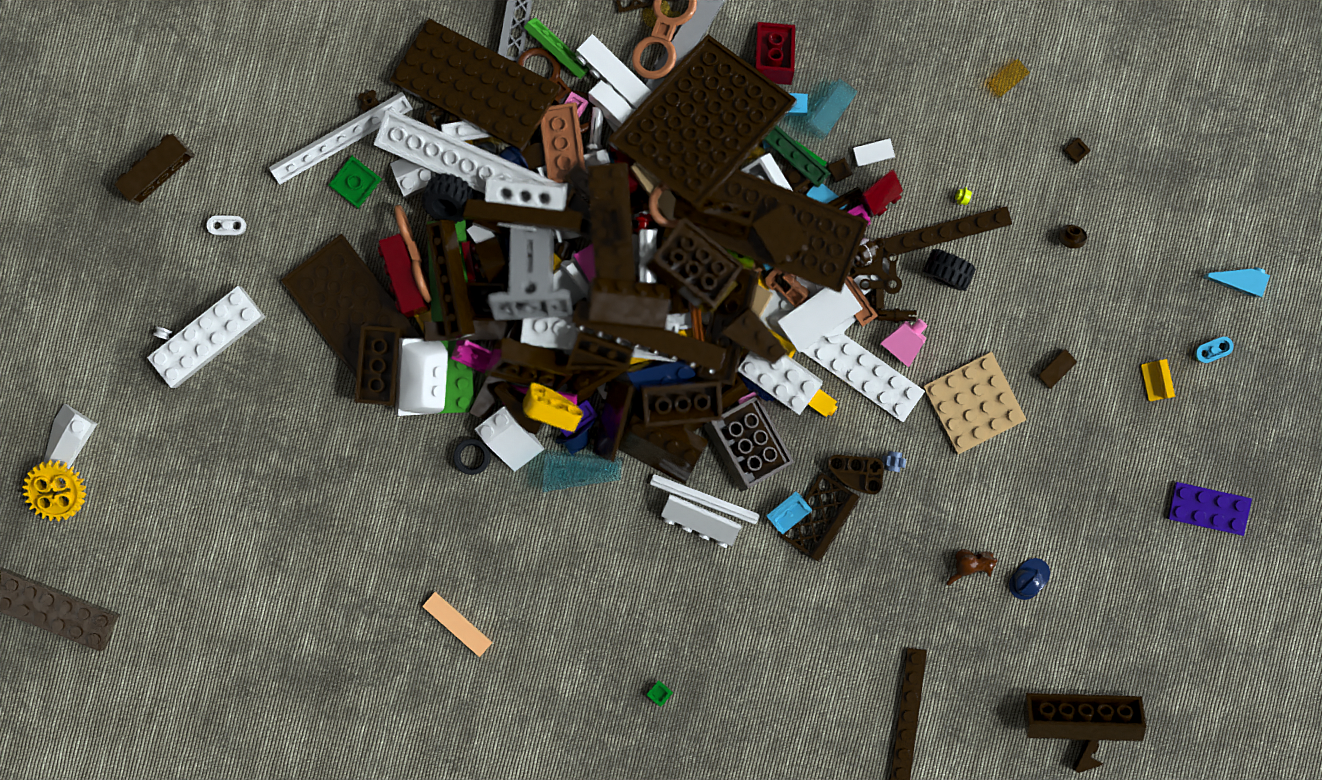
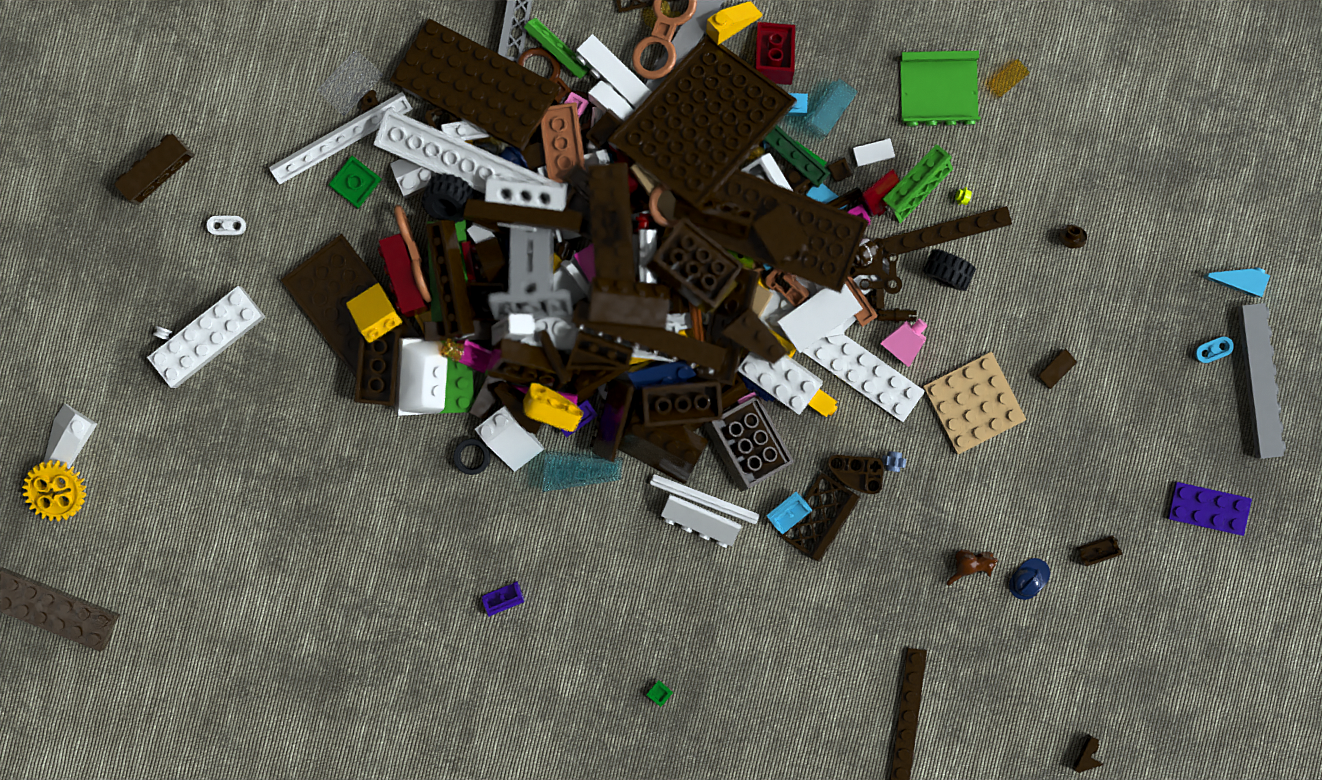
light nougat tile [422,591,493,657] -> none
dark blue piece [556,418,595,454] -> none
dark brown brick [1023,693,1147,742] -> none
dark brown tile [1063,137,1091,164] -> none
yellow panel [1141,359,1175,401] -> none
none -> clear tile [317,49,383,116]
none -> yellow panel [346,283,402,342]
none -> clear yellow wheel [441,339,464,362]
none -> dark purple hinge [482,581,525,617]
none -> white slope [491,314,535,345]
none -> dark brown axle [537,330,571,384]
none -> dark brown tile [585,108,624,149]
none -> yellow slope [706,1,762,45]
none -> bright green fence [883,144,953,224]
none -> bright green panel [900,51,981,127]
none -> dark brown hinge [1076,535,1123,567]
none -> light grey brick [1238,303,1286,459]

